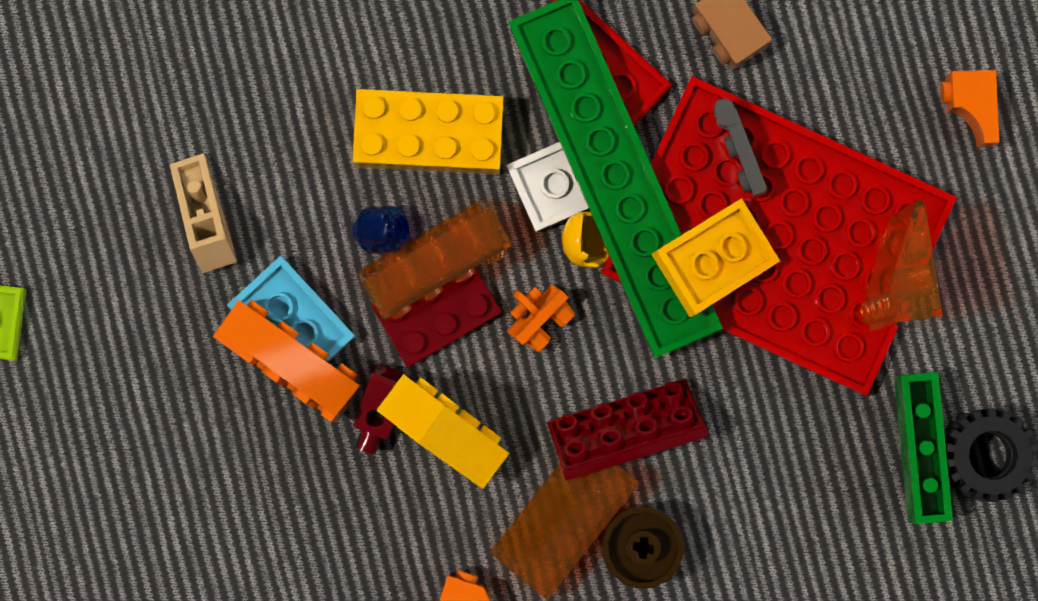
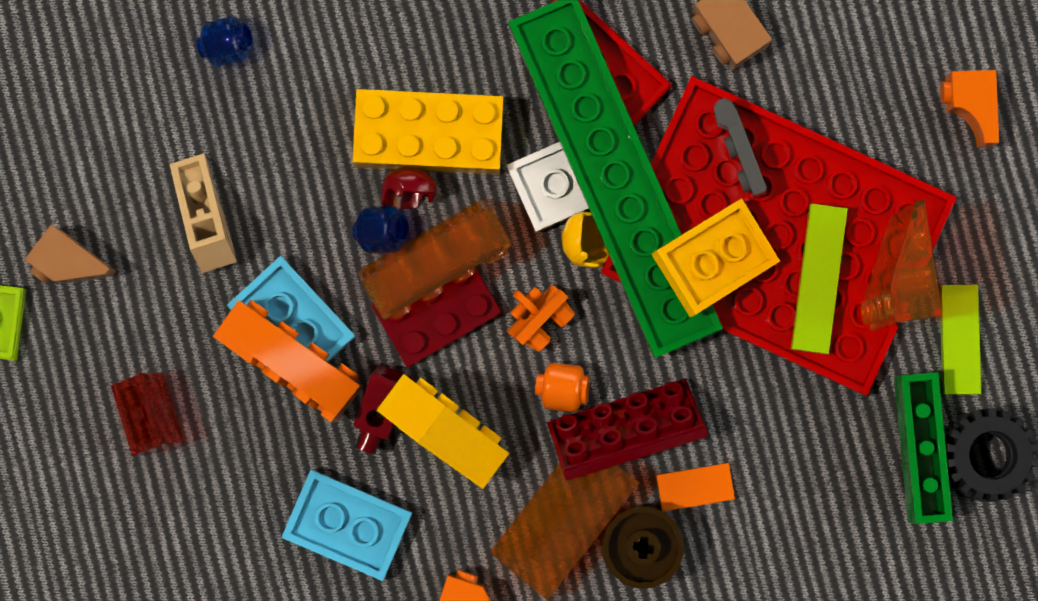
none -> medium nougat slope [24,224,116,284]
none -> clear red brick [111,373,185,456]
none -> clear blue head [196,16,254,67]
none -> medium azure plate [281,469,413,581]
none -> dark red hair [380,166,437,209]
none -> orange head [535,362,590,412]
none -> orange tile [656,463,735,511]
none -> lime tile [791,203,848,355]
none -> lime tile [939,285,981,395]

